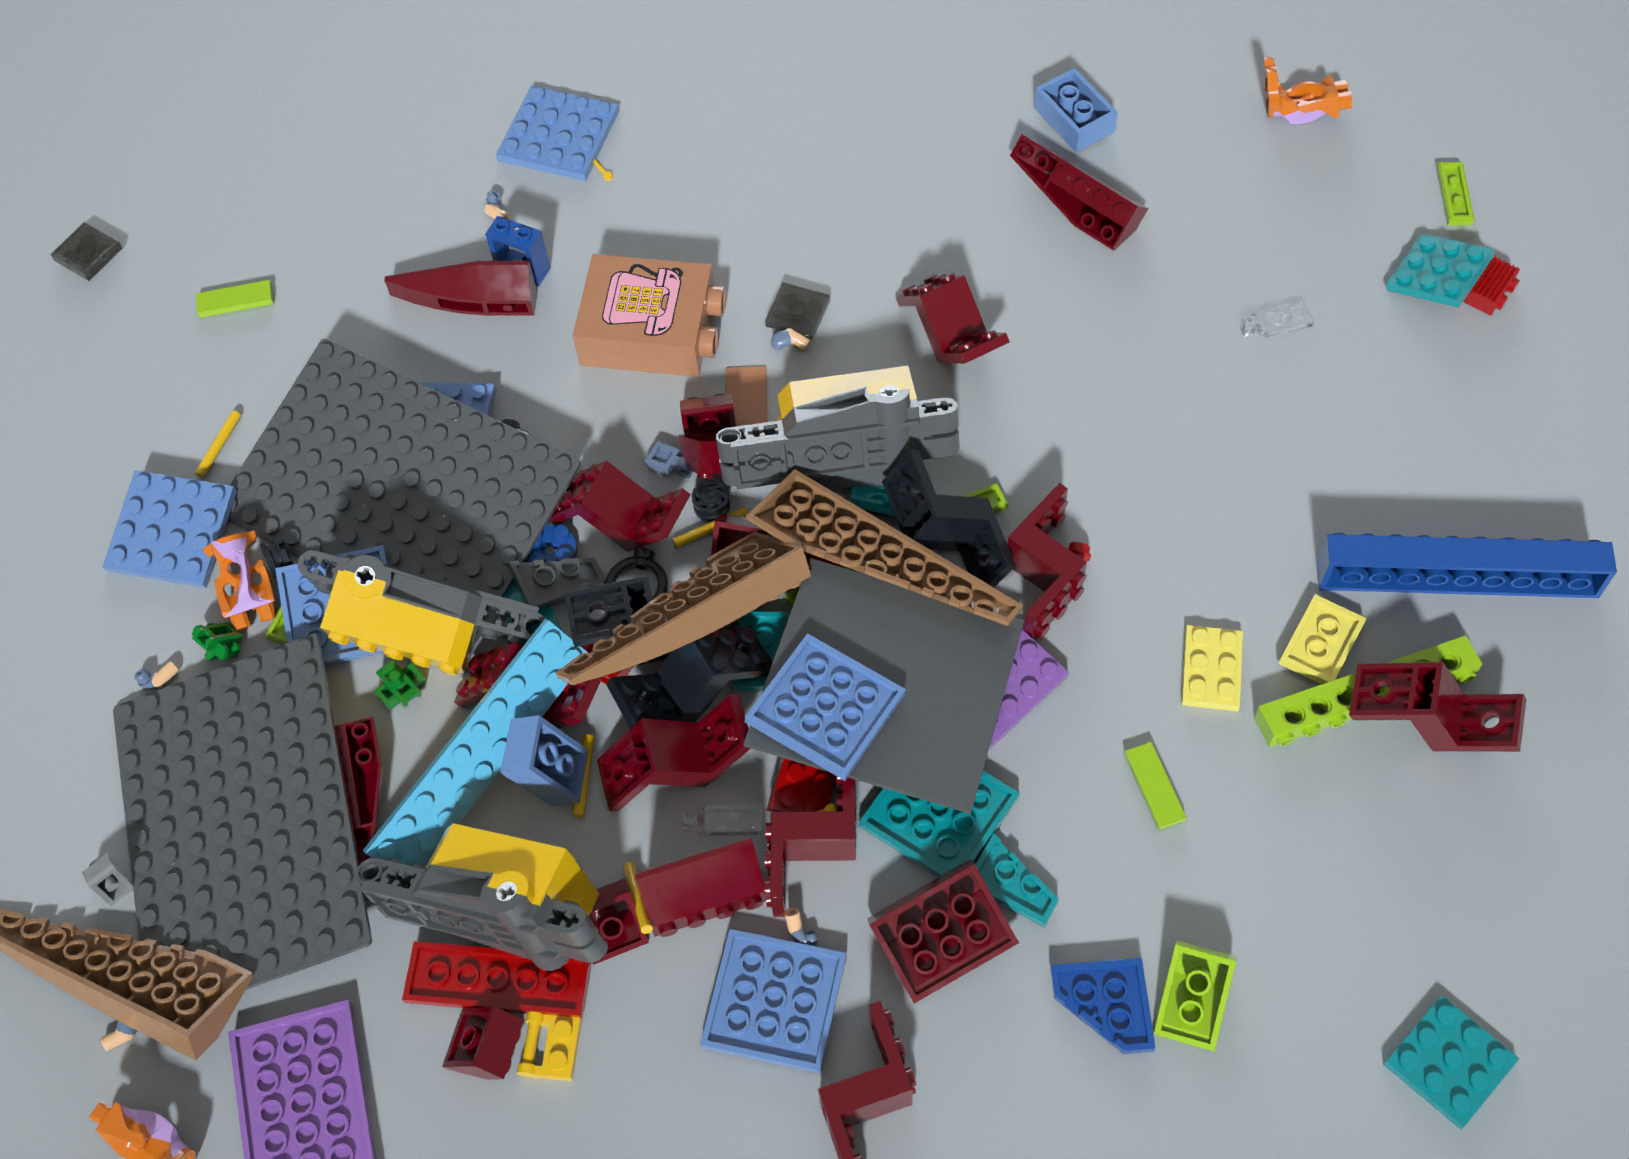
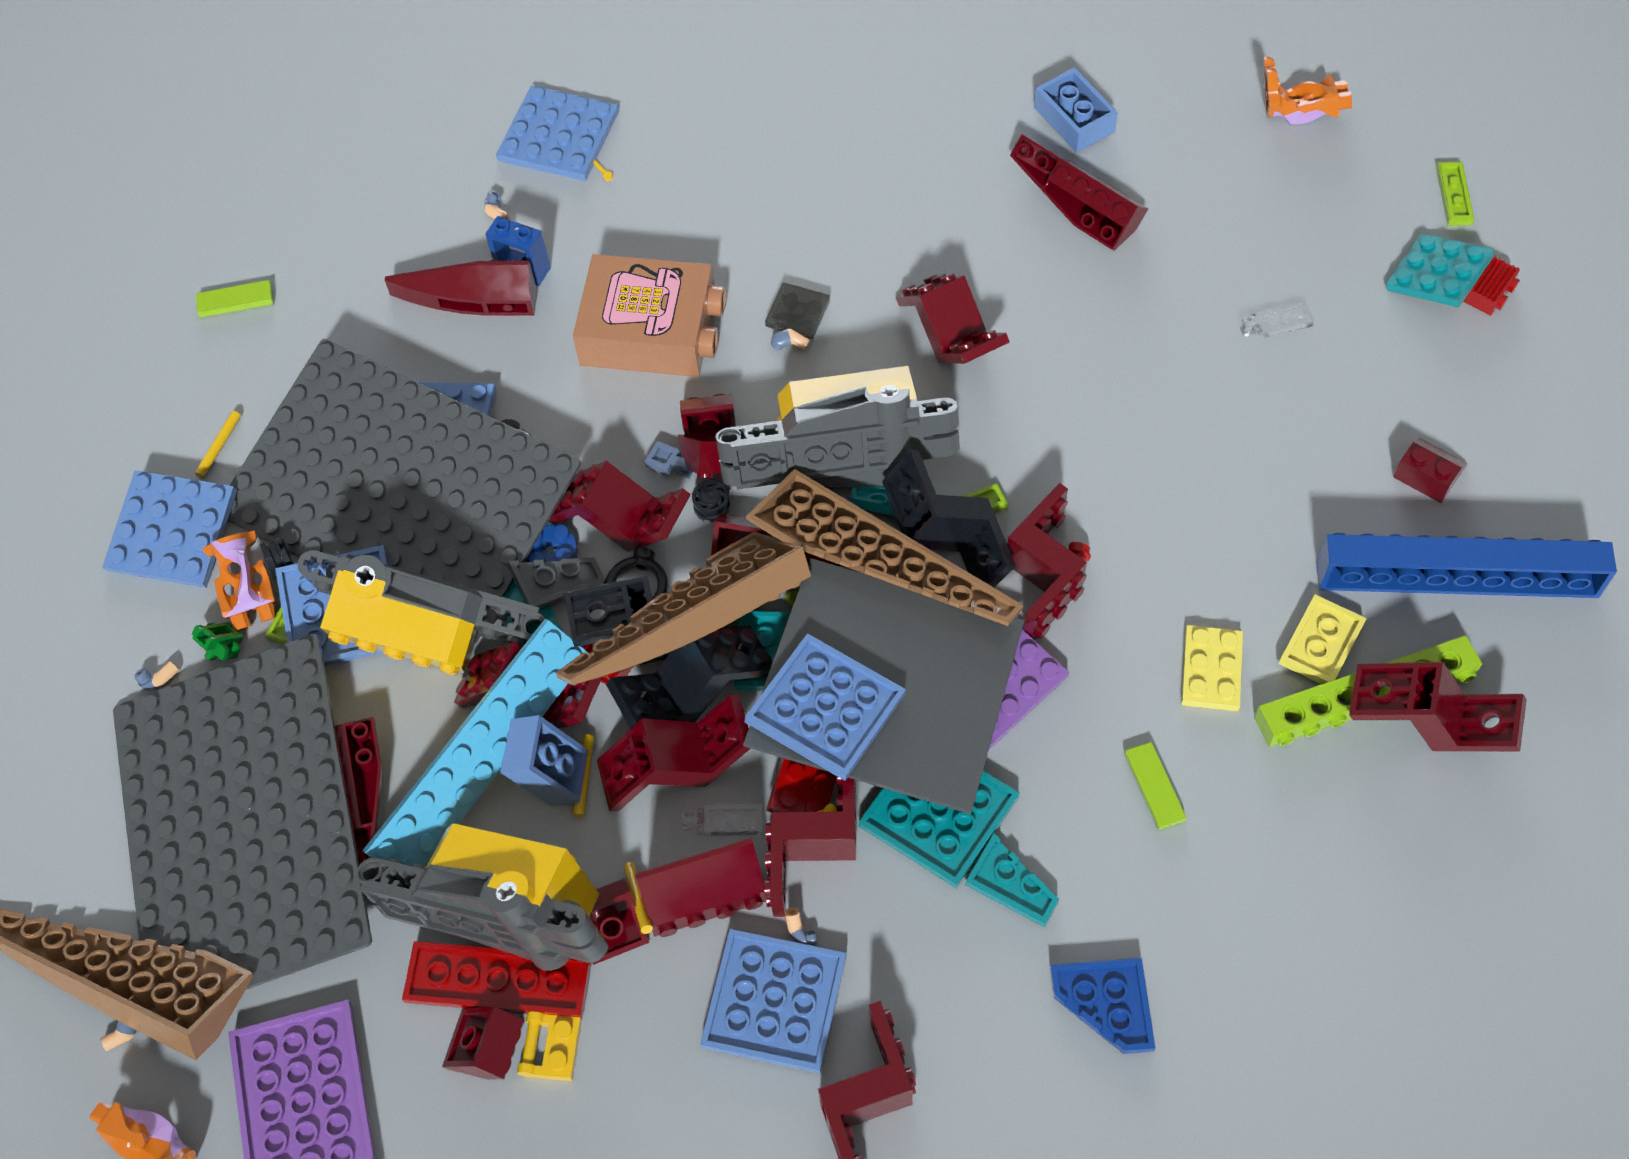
clear smoke plate [50,222,122,281] -> none
light grey slope [82,854,133,906] -> none
green piece [374,660,426,710] -> none
yellow bar [672,507,749,548] -> none
nougat piece [726,366,767,426] -> none
dark red slope [867,859,1019,1004] -> none
lime slope [1154,940,1237,1052] -> none
teal plate [1383,995,1520,1130] -> none
none -> dark red slope [1393,438,1468,503]

